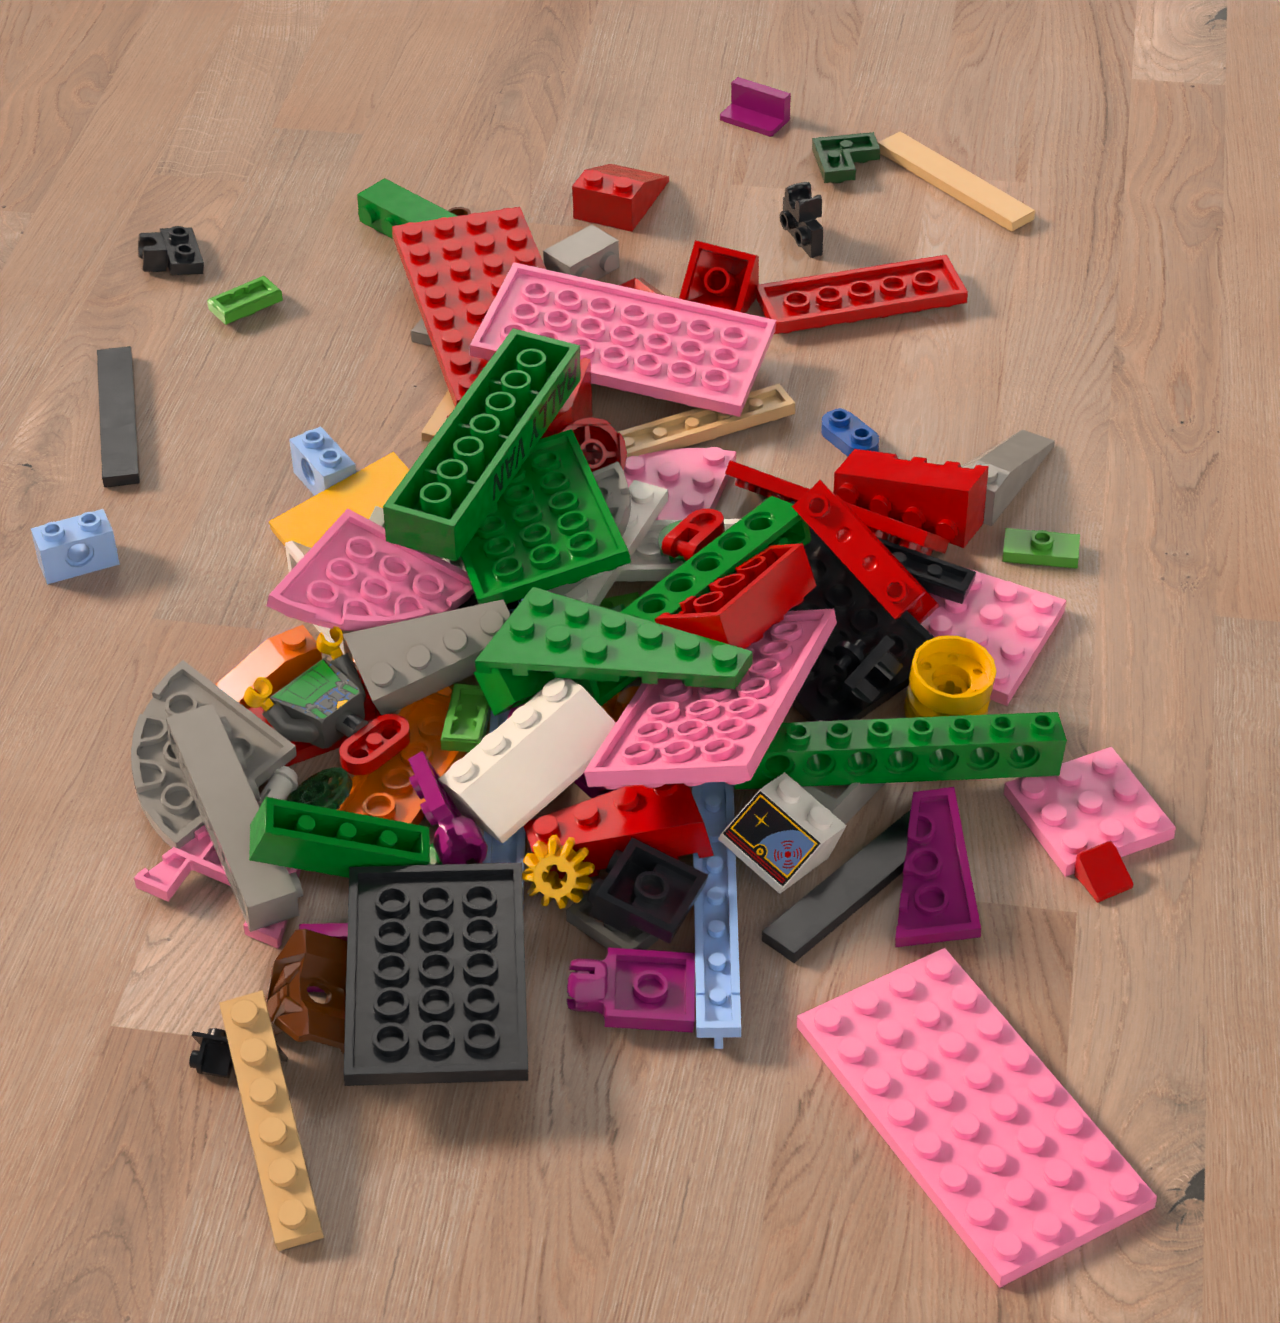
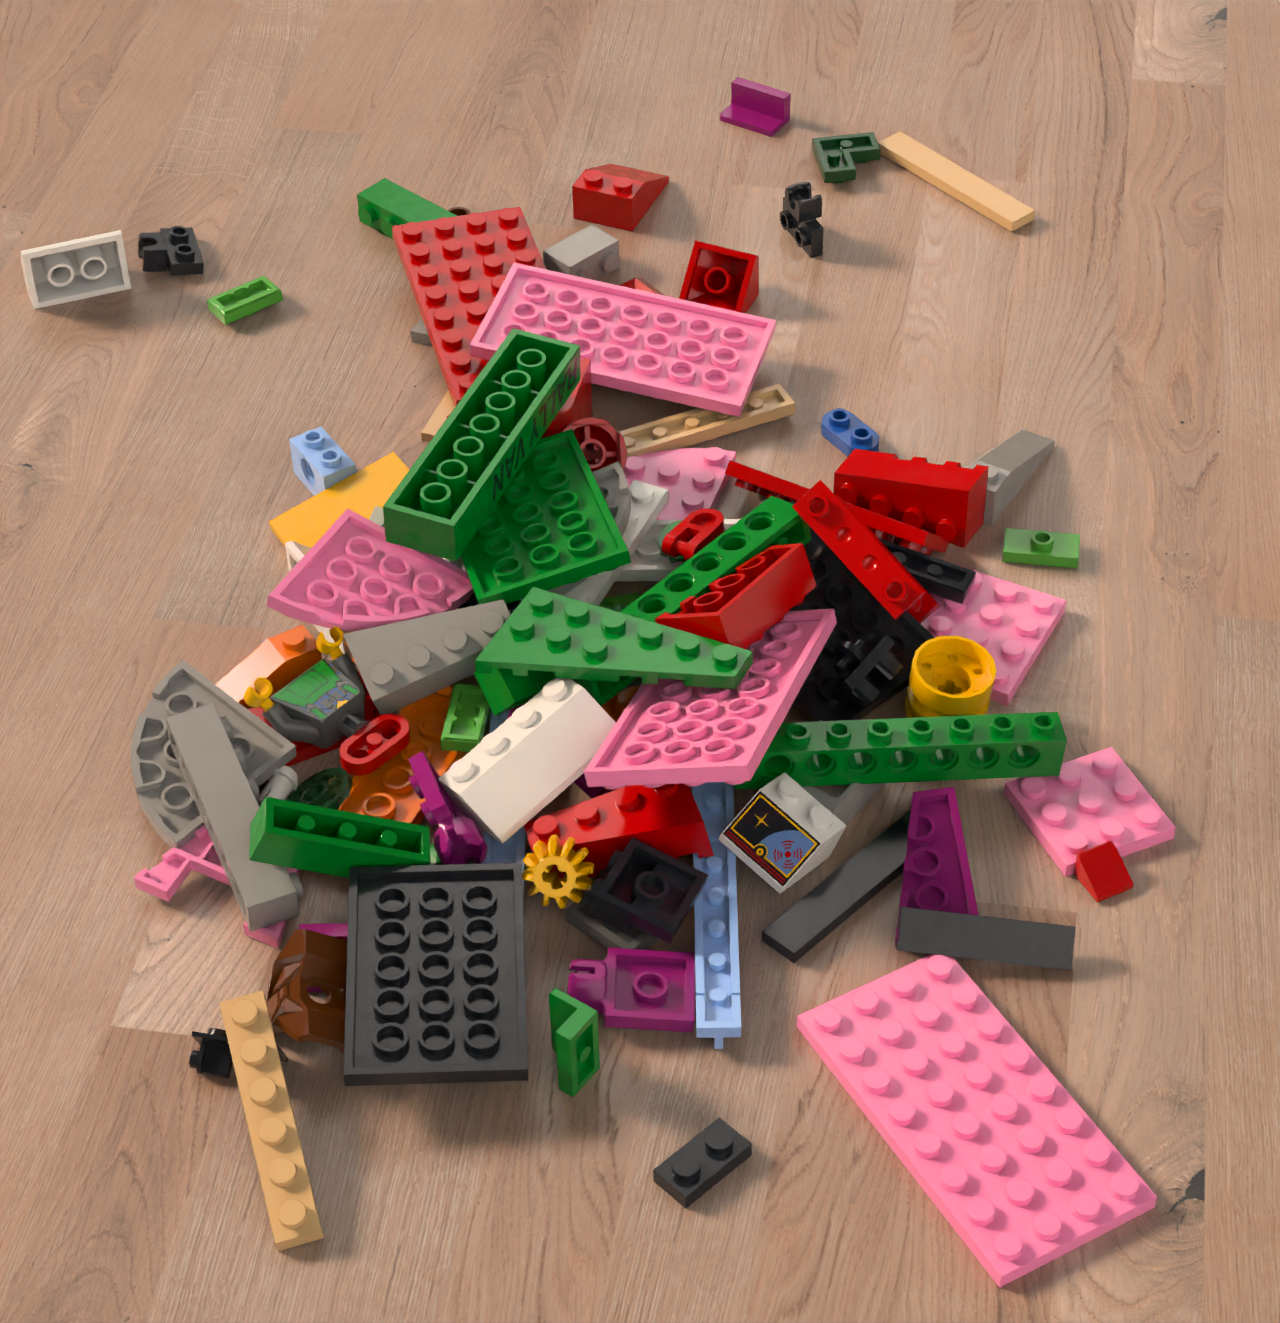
light blue brick [31,509,120,585] -> none
tile [97,346,140,488] -> none
red plate [755,254,968,334] -> none
none -> white slope [21,230,131,310]
none -> green panel [549,988,600,1097]
none -> black plate [653,1117,752,1209]
none -> black tile [896,907,1076,970]

